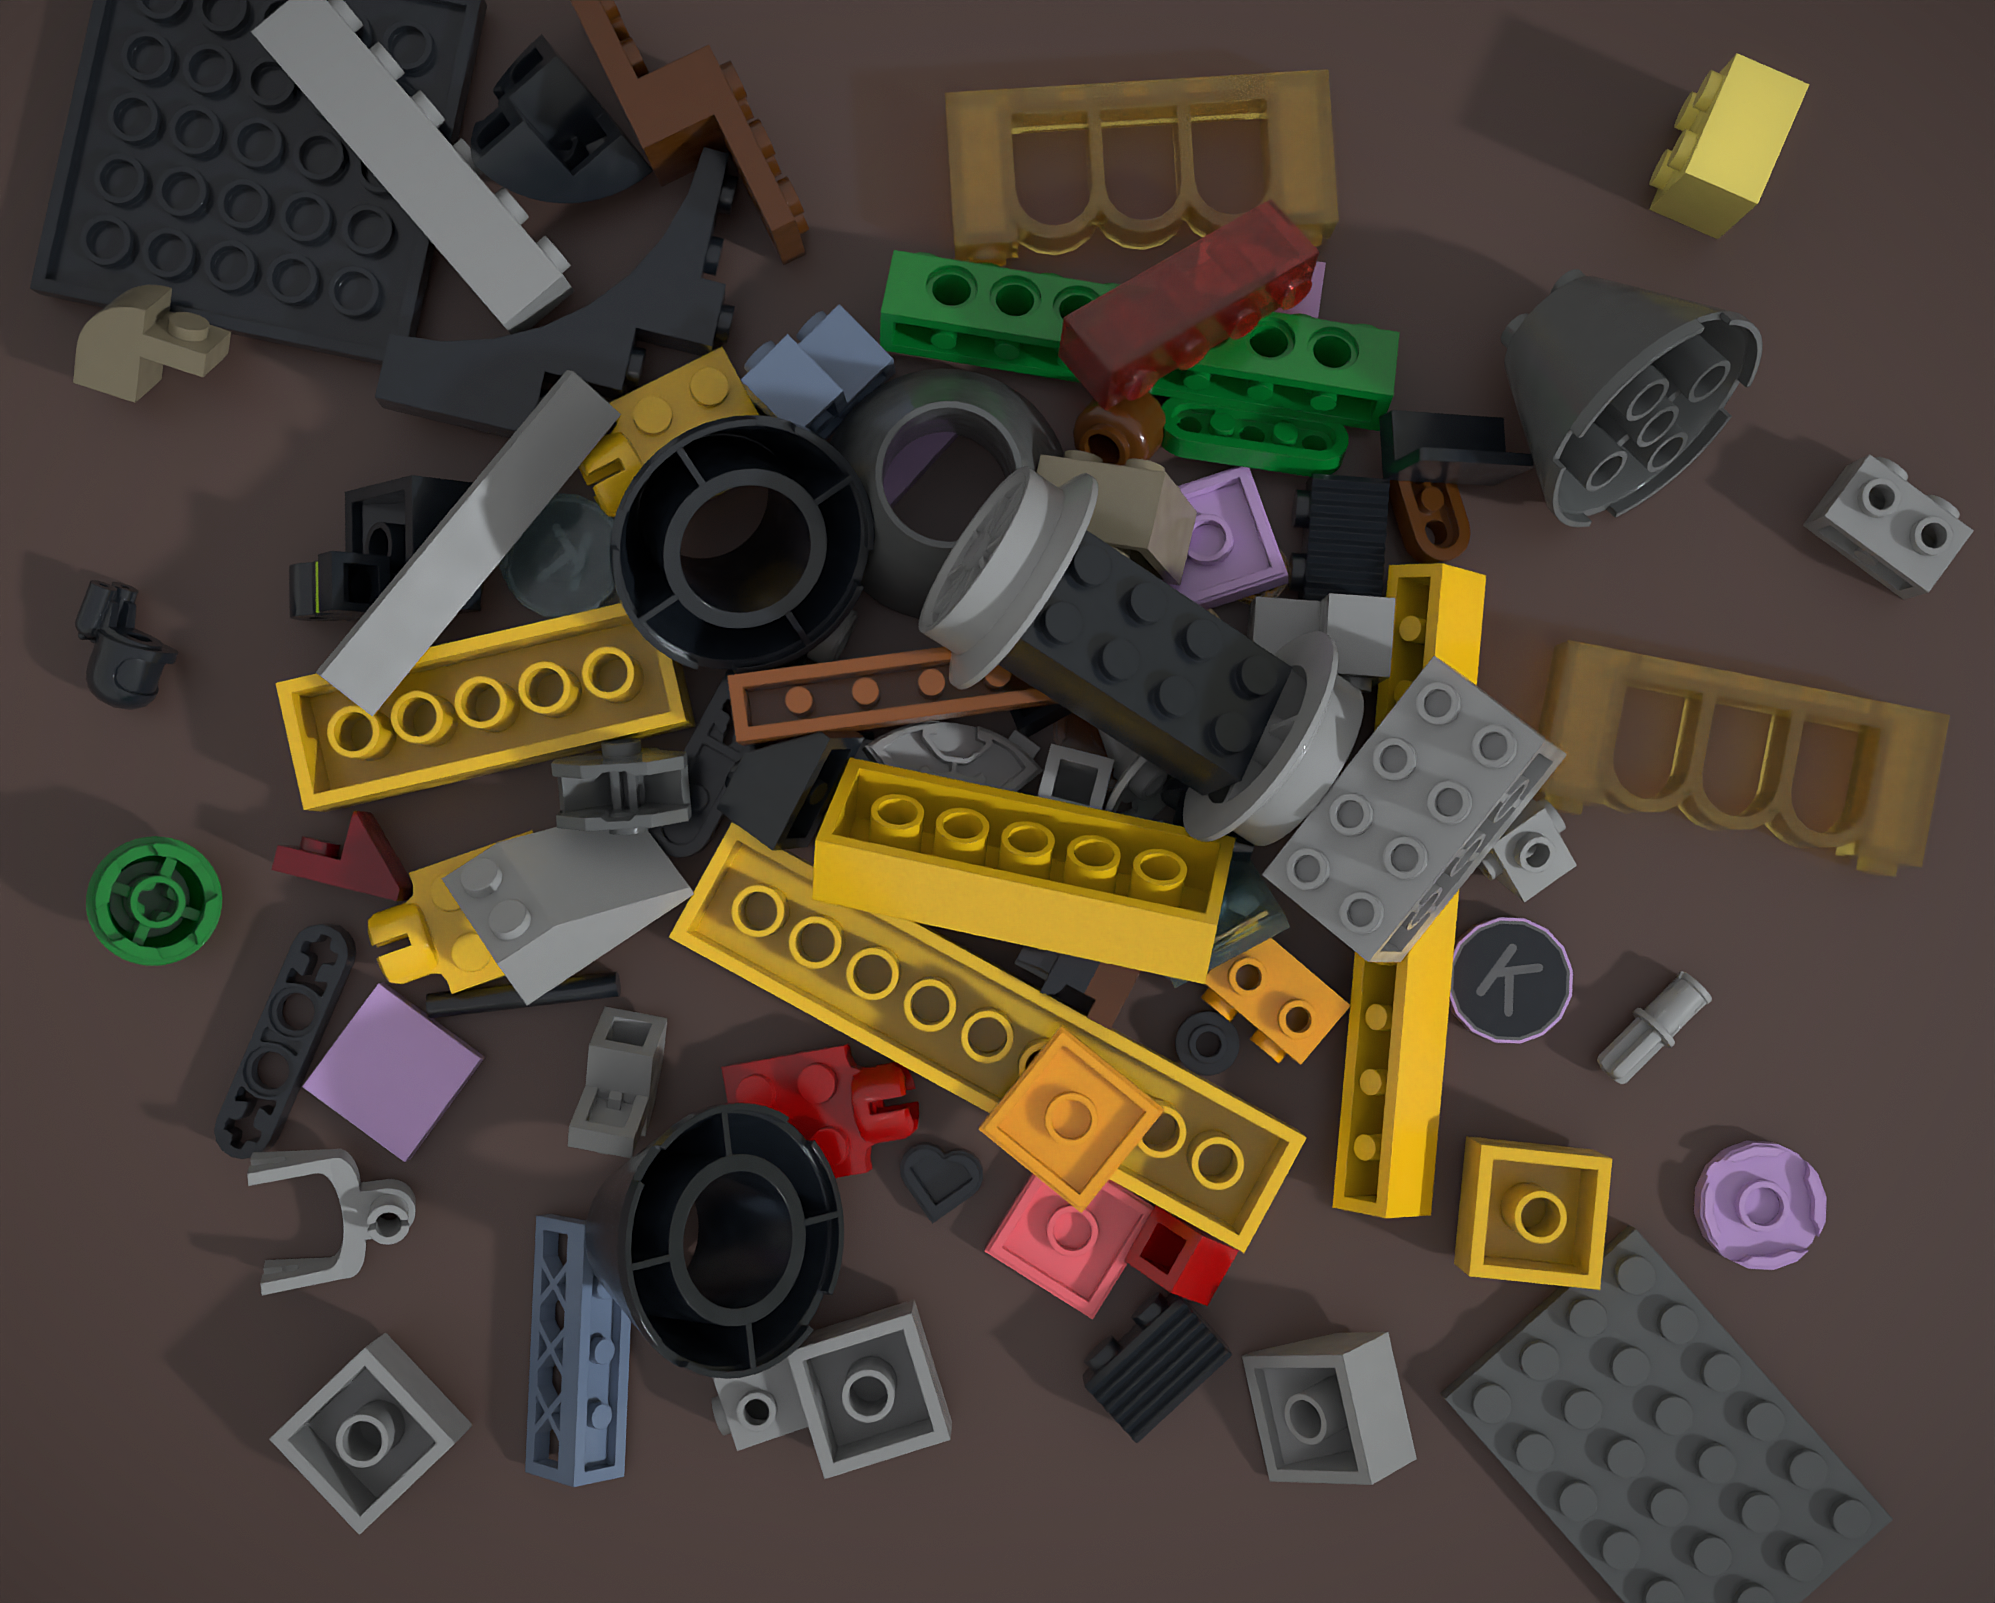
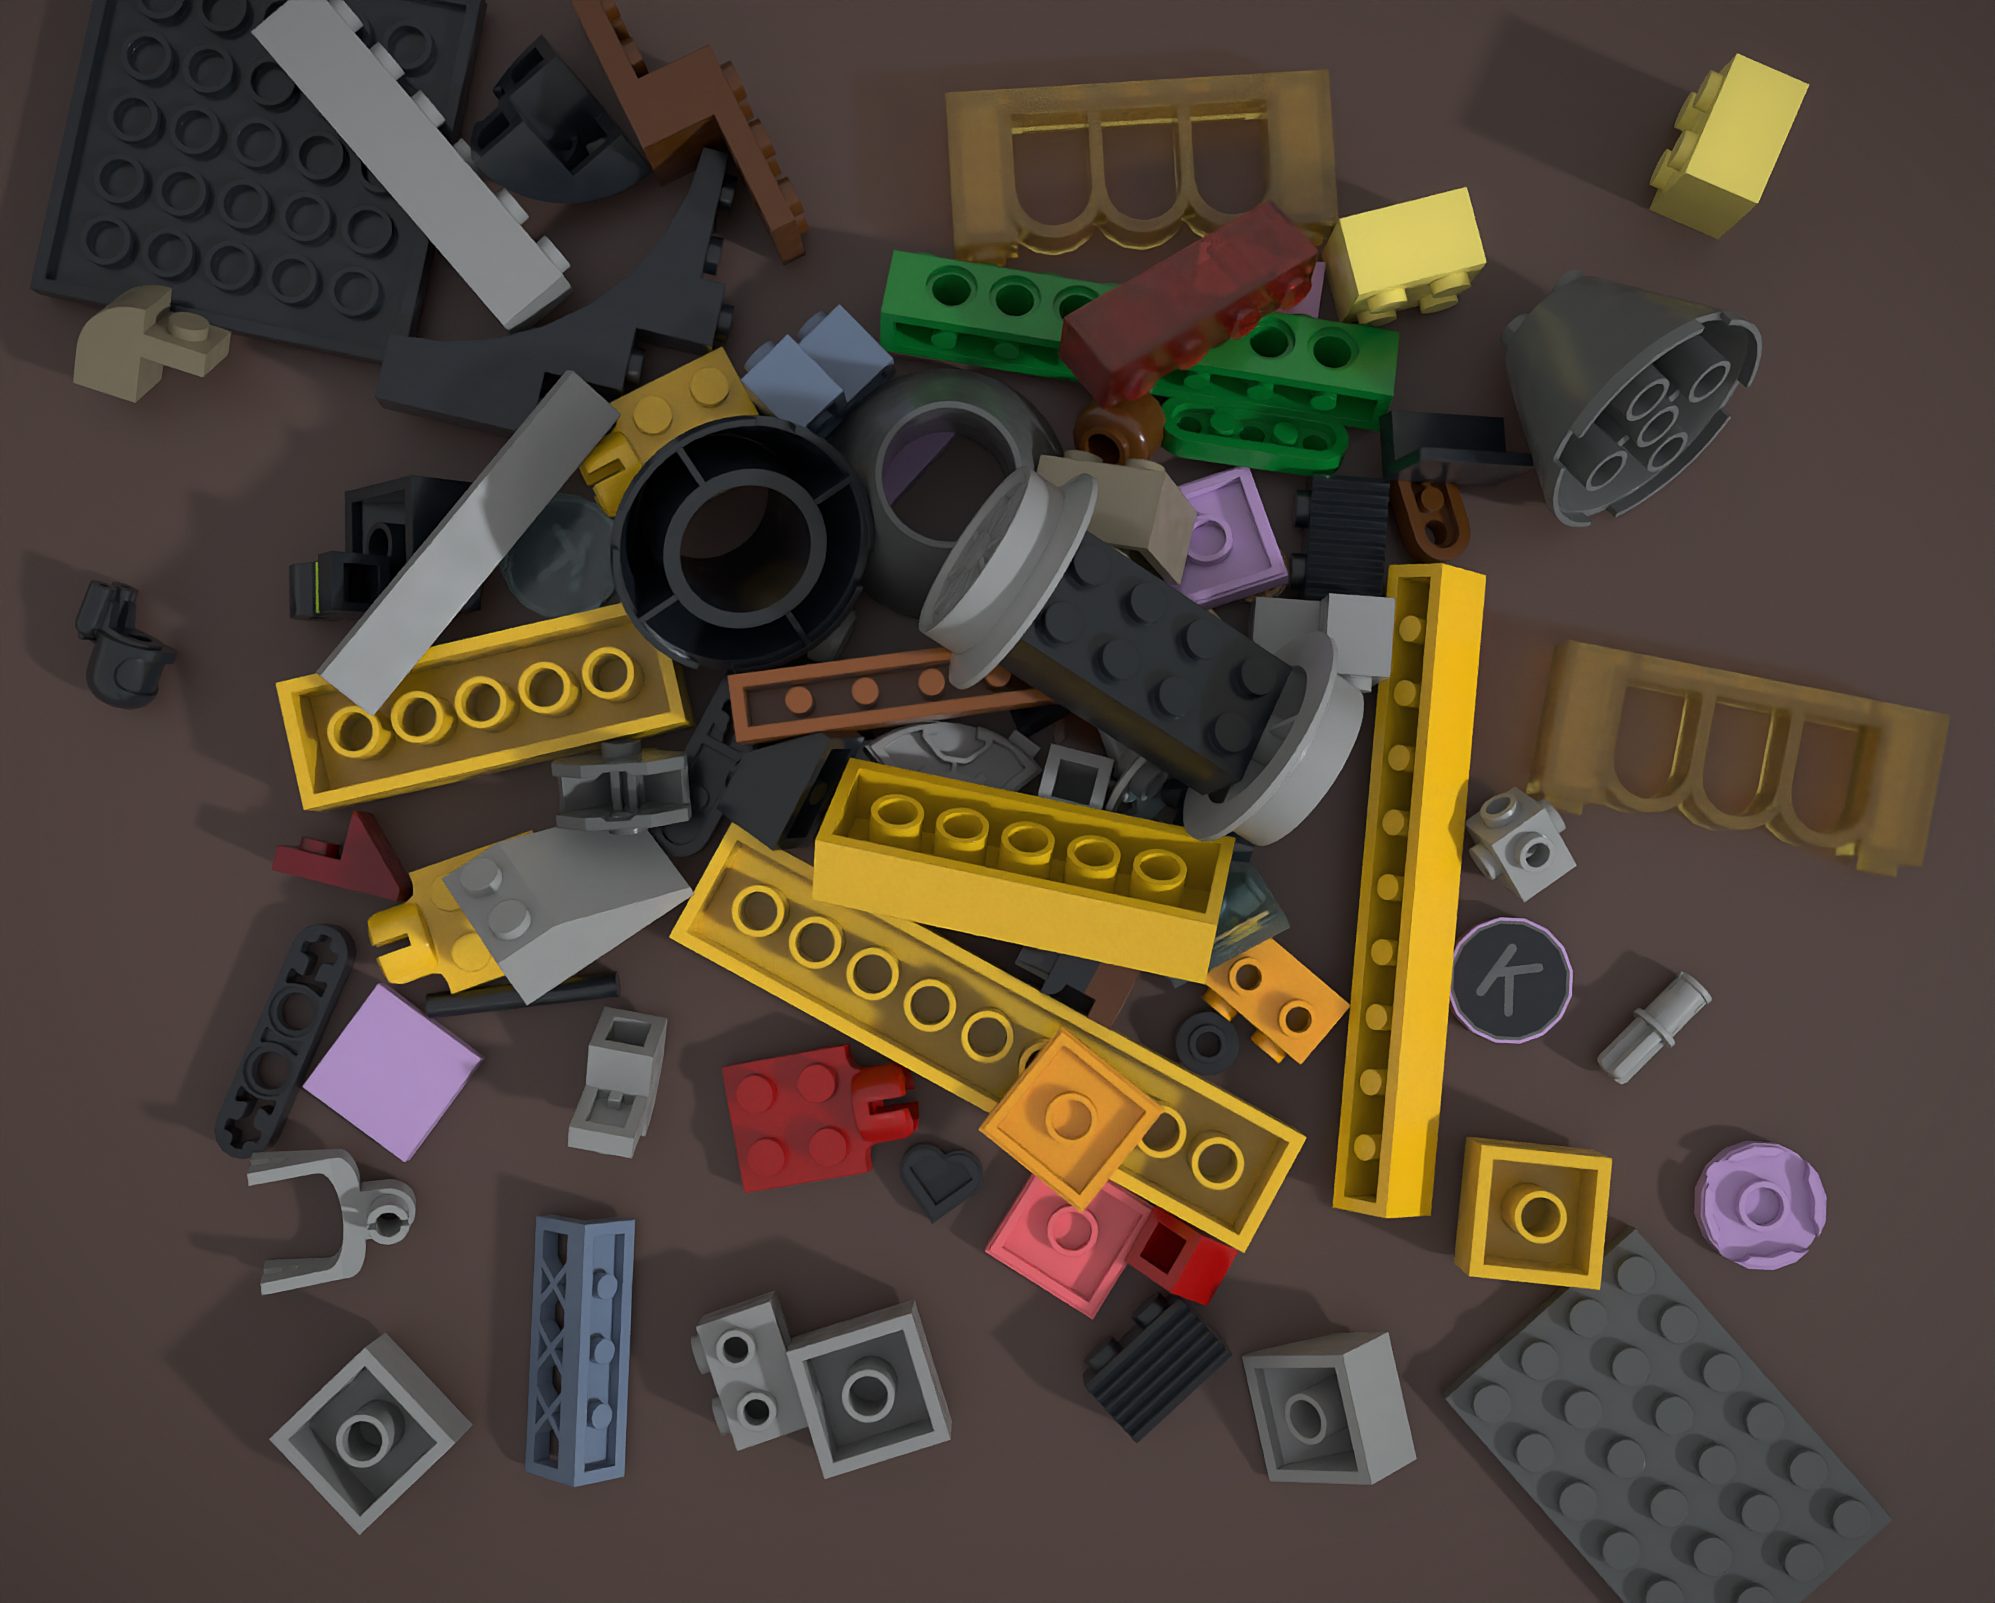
green cone [86,836,222,966] -> none
black cone [585,1103,844,1379] -> none
light grey brick [1262,656,1567,962] -> none
light grey brick [1803,454,1974,600] -> none
none -> light yellow brick [1321,187,1487,327]

